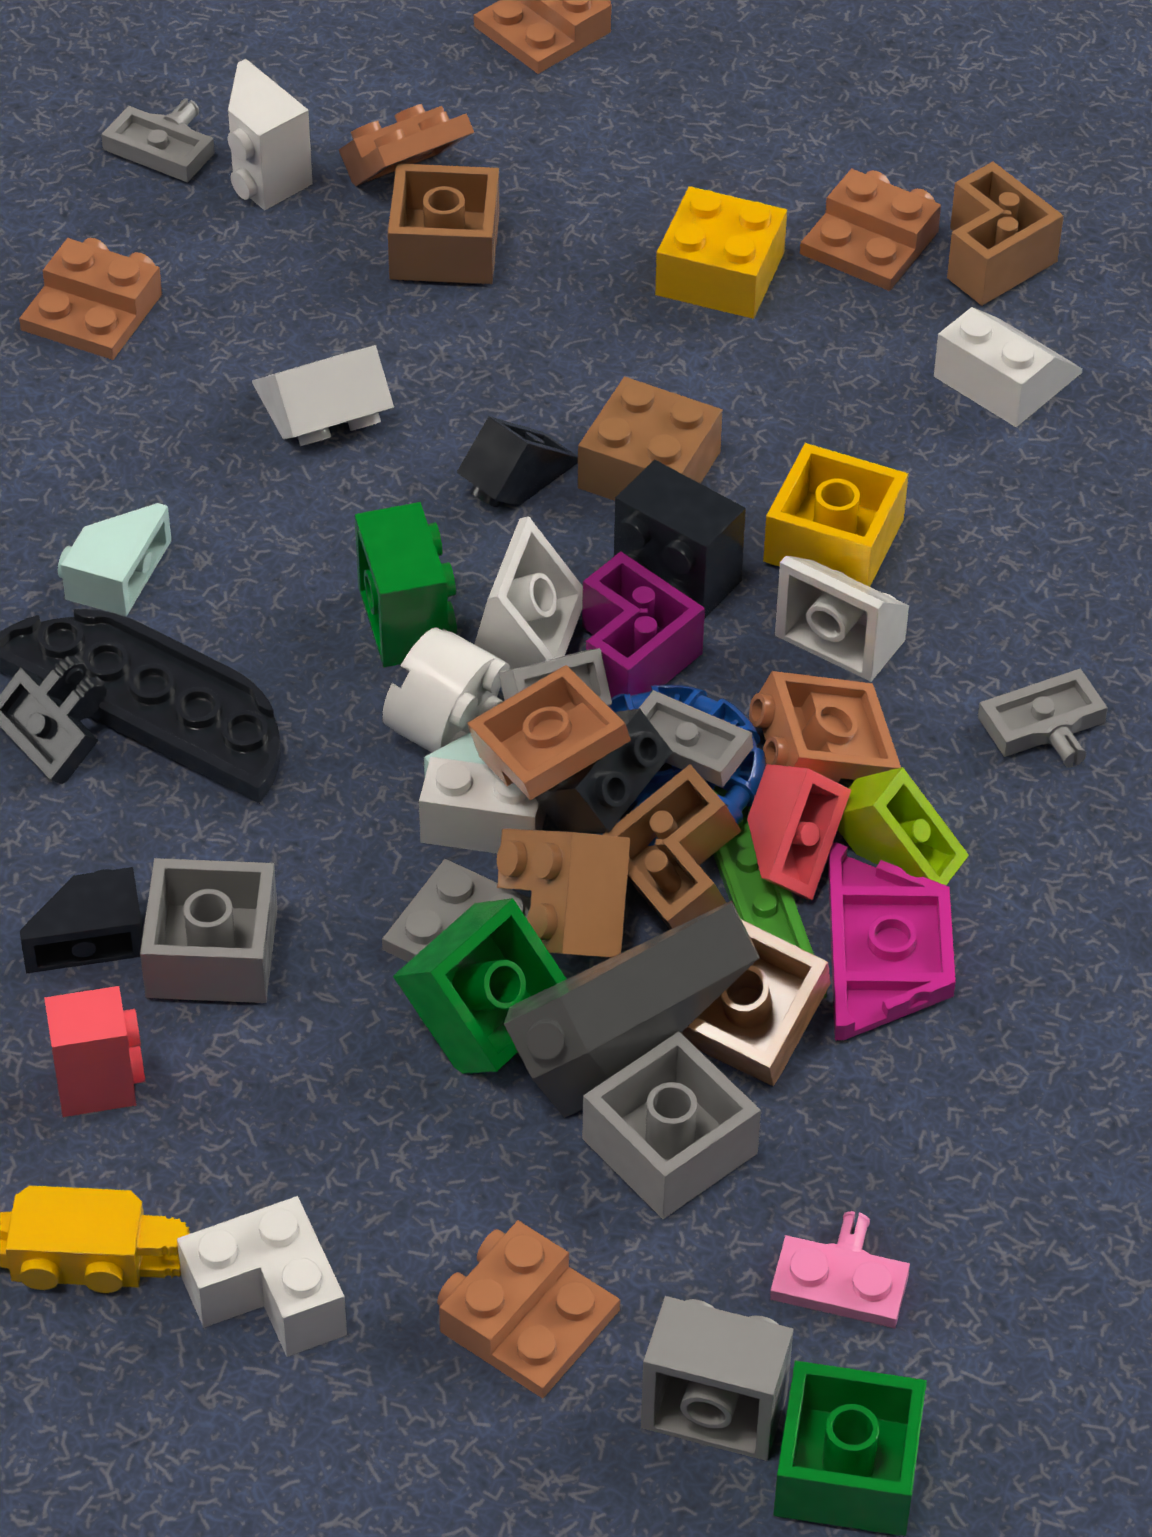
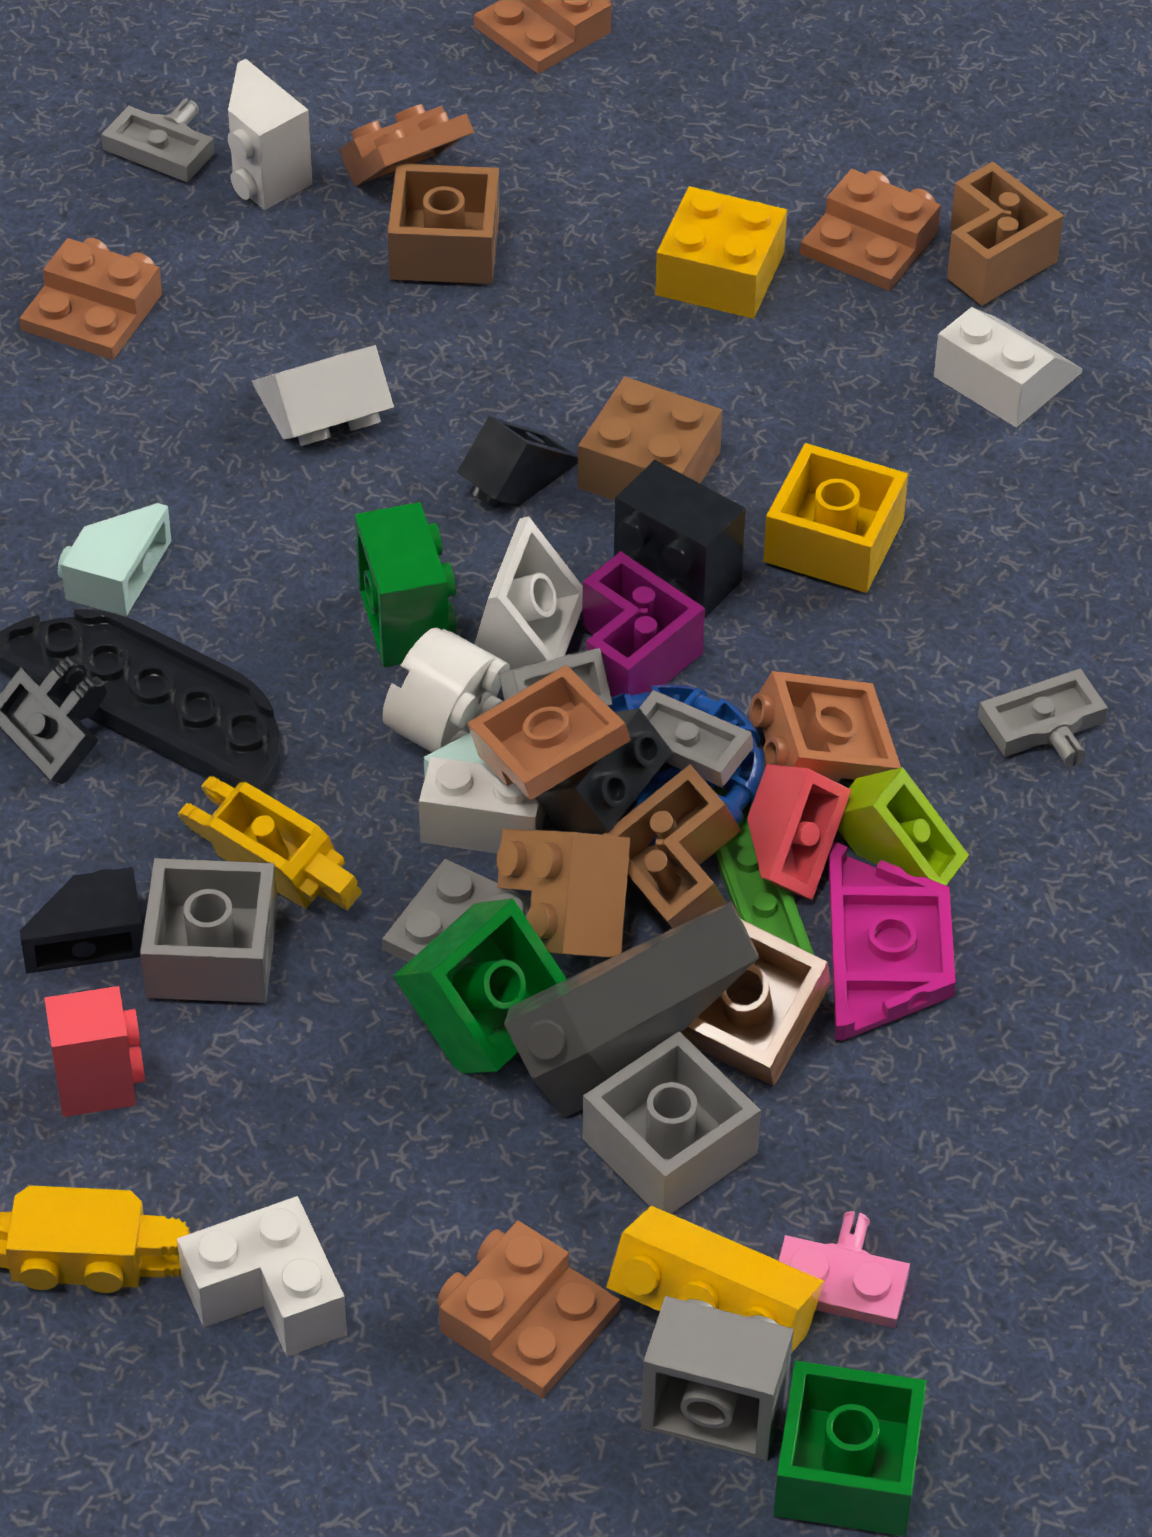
white slope [775,556,909,682] -> none
none -> yellow hinge [177,776,362,911]
none -> yellow brick [606,1205,824,1353]

